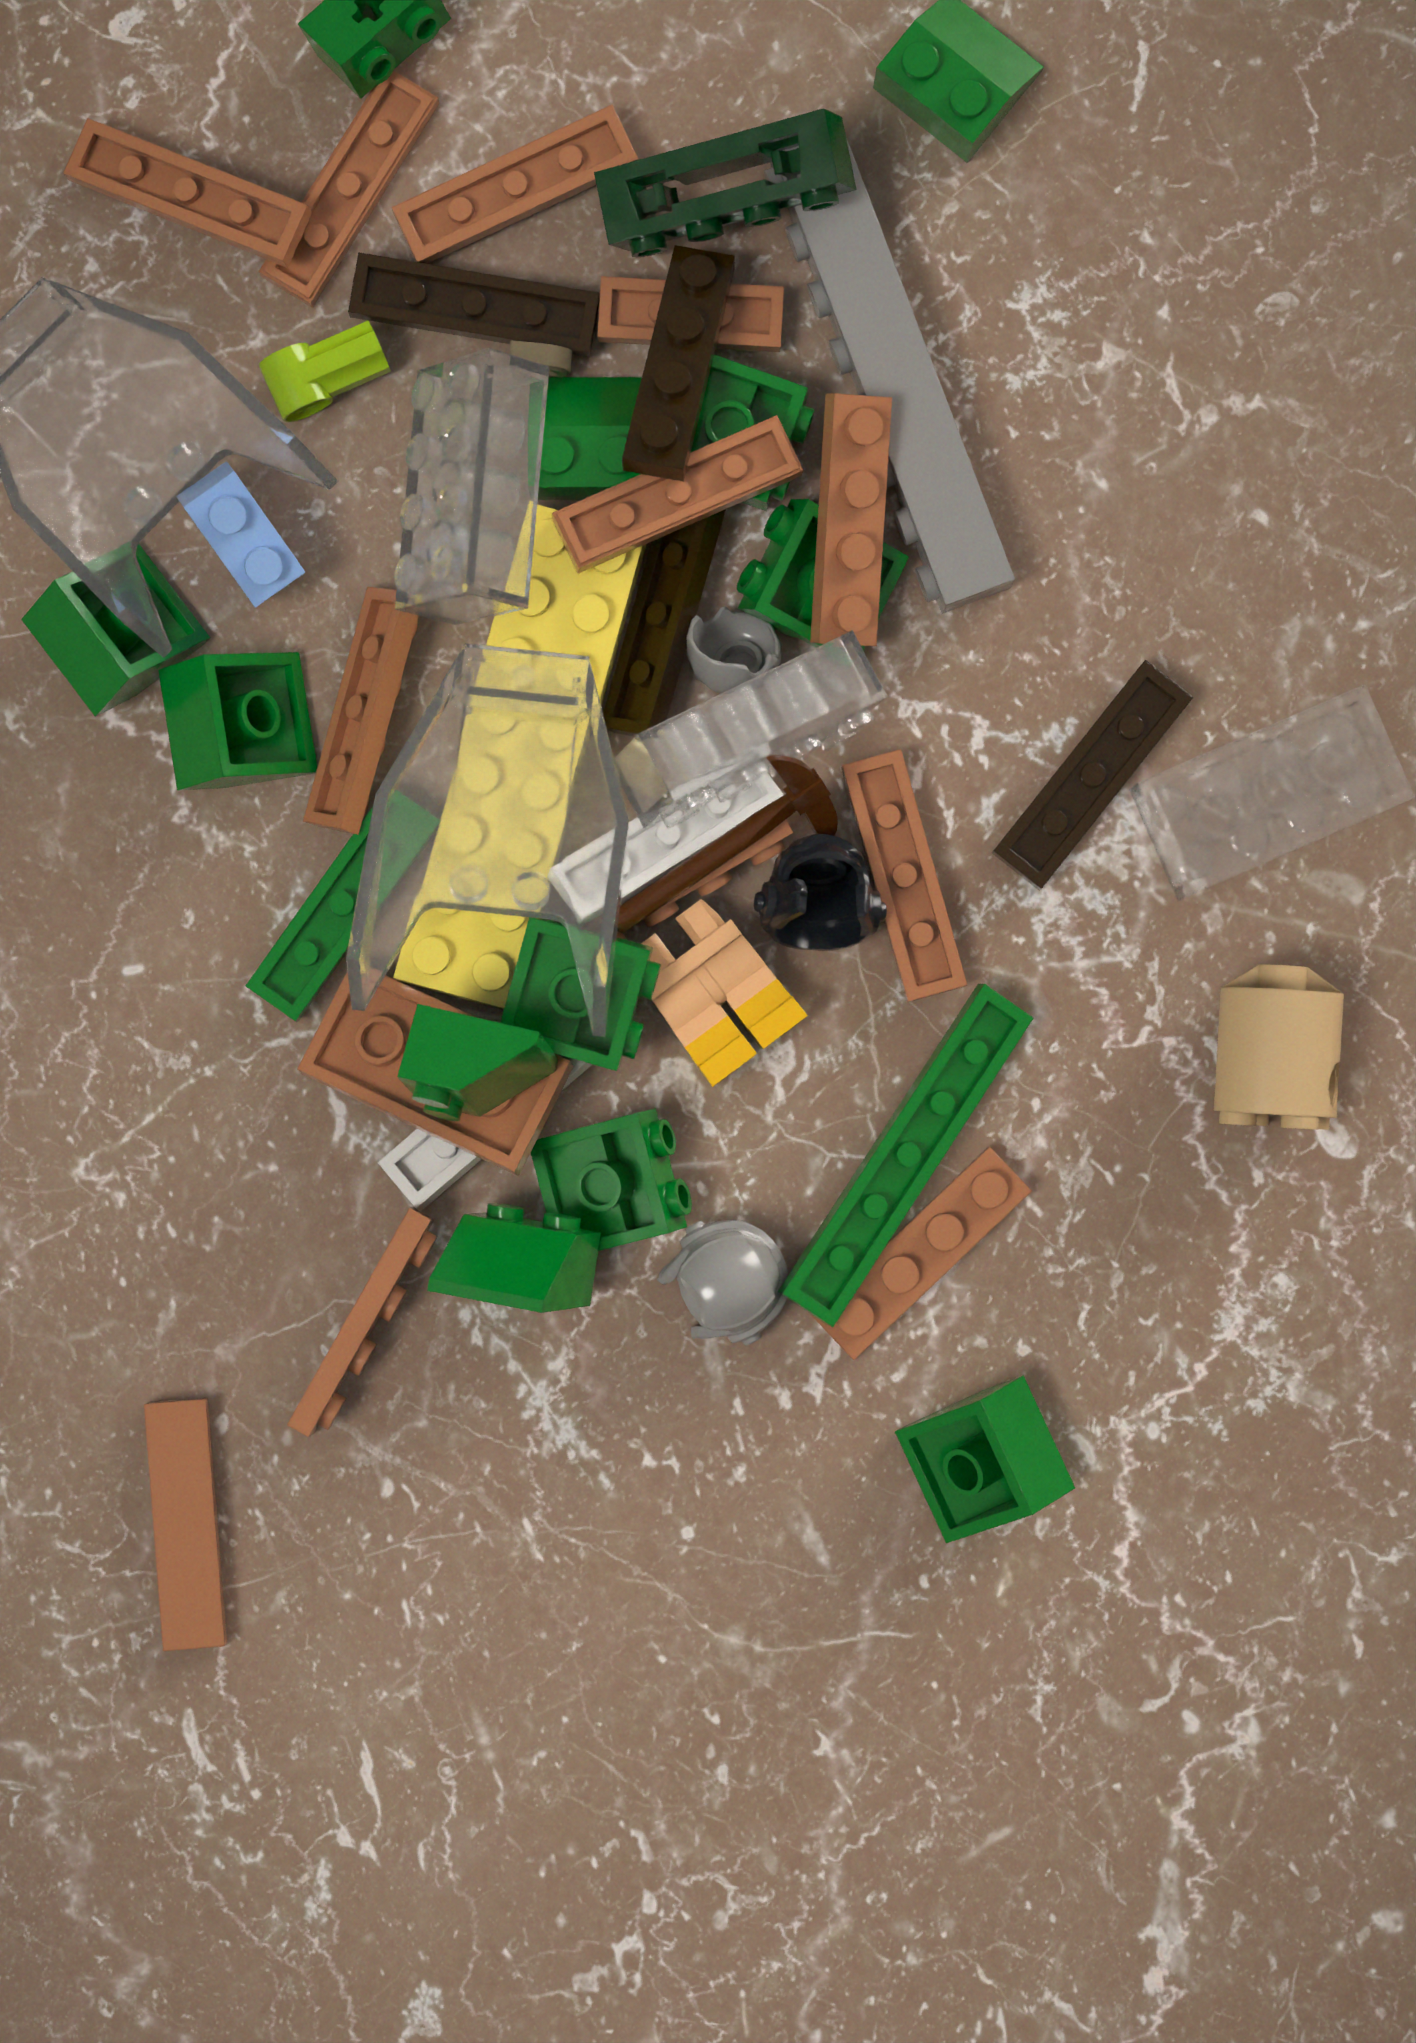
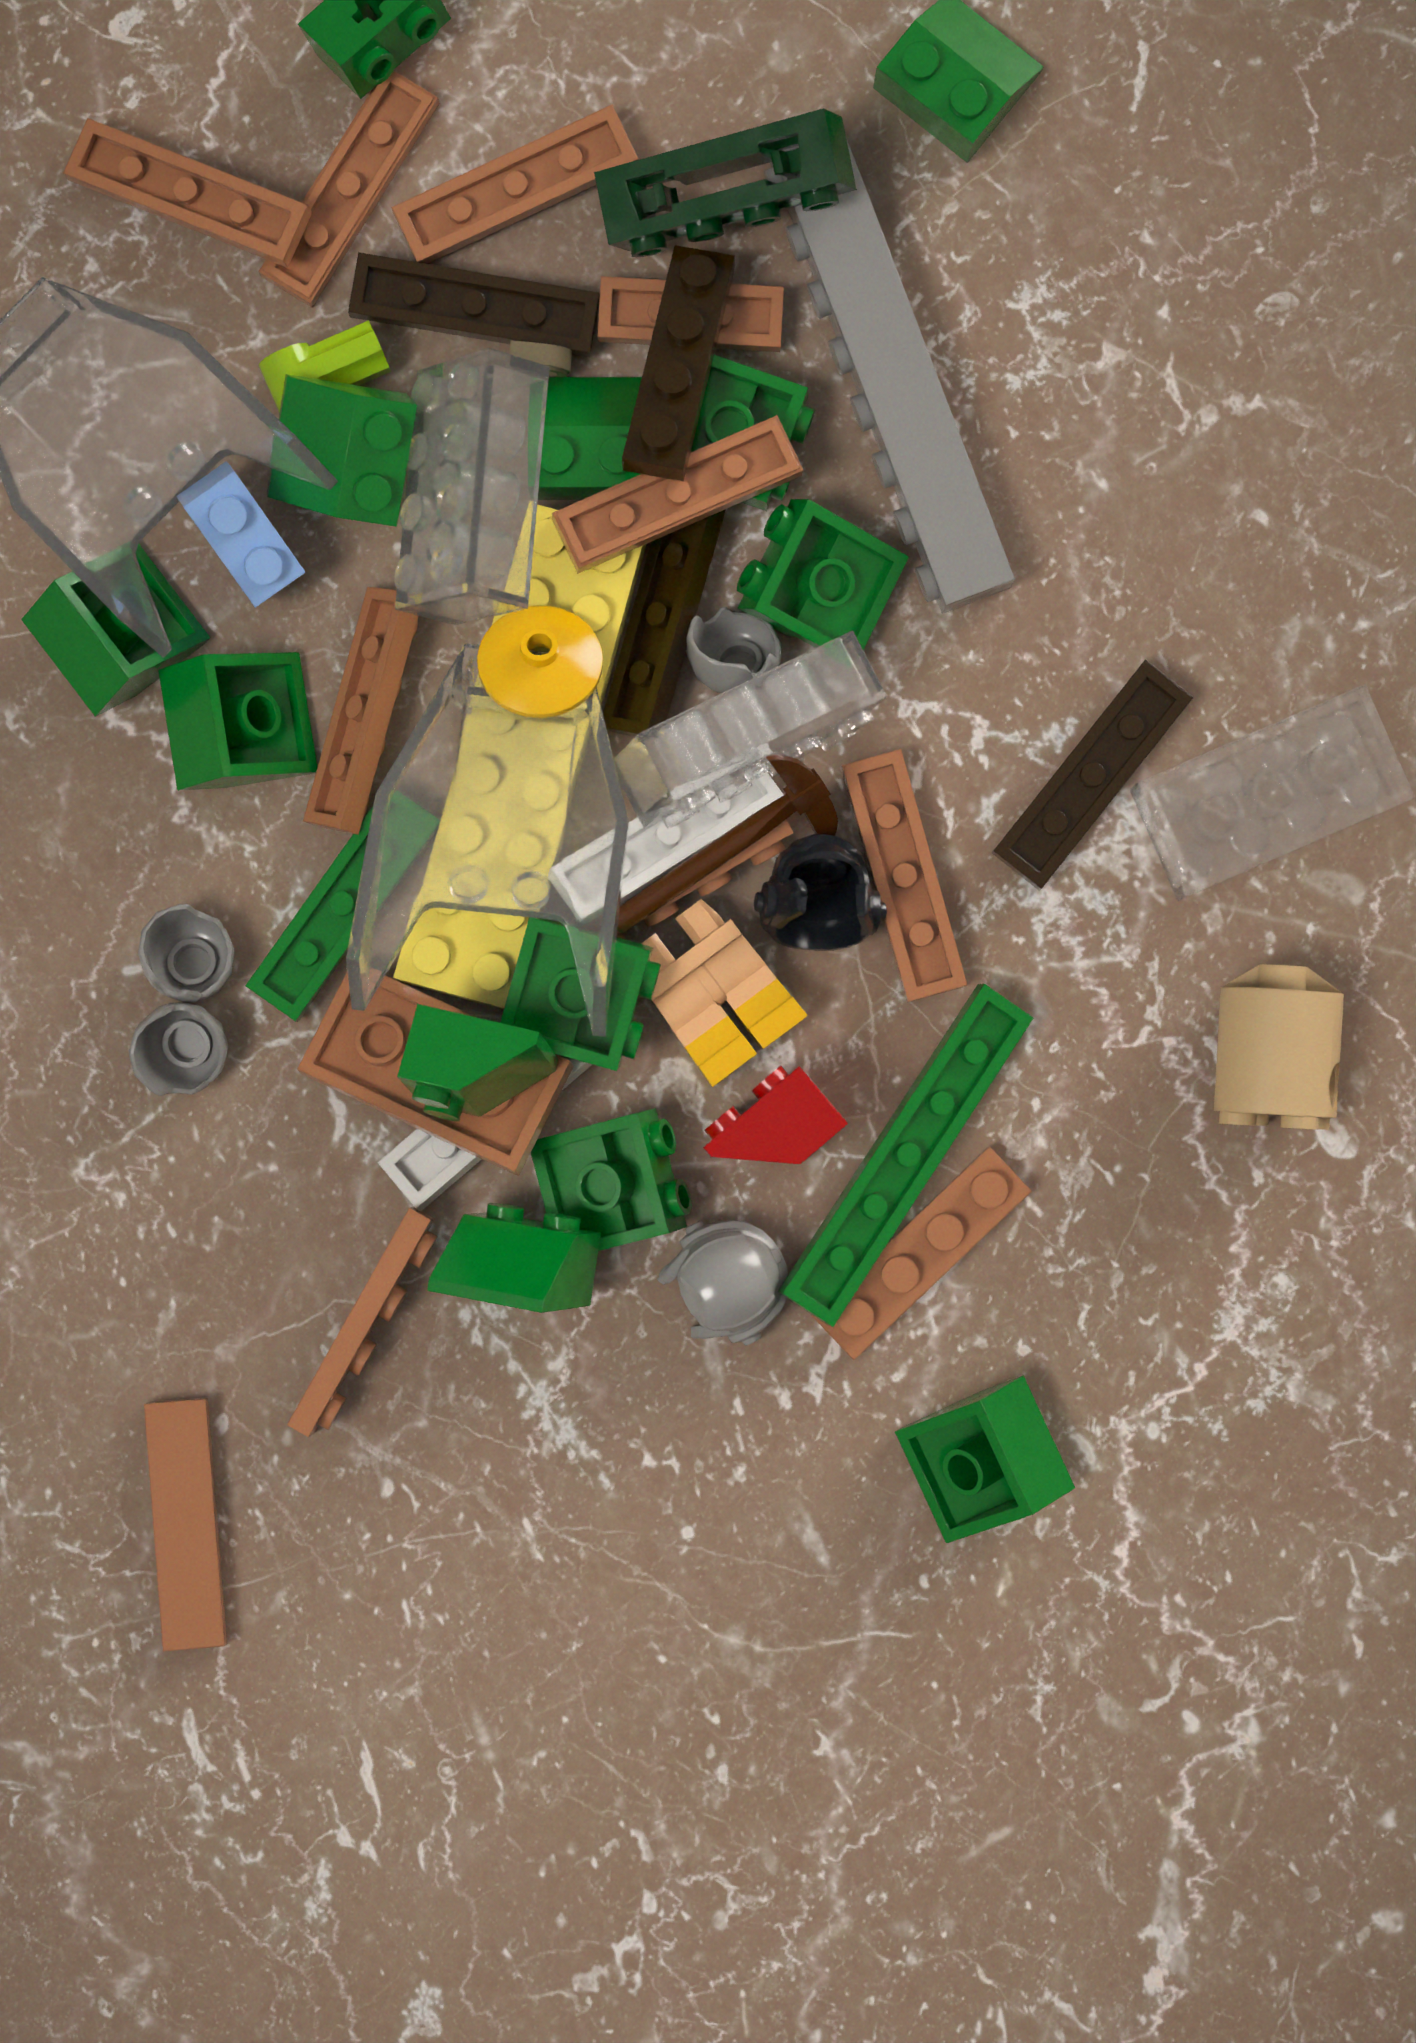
nougat plate [810,393,892,646] -> none
none -> light grey hair [128,1002,229,1096]
none -> light grey hair [138,904,235,1003]
none -> green slope [267,374,417,527]
none -> yellow dish [477,605,603,718]
none -> red slope [703,1066,848,1165]

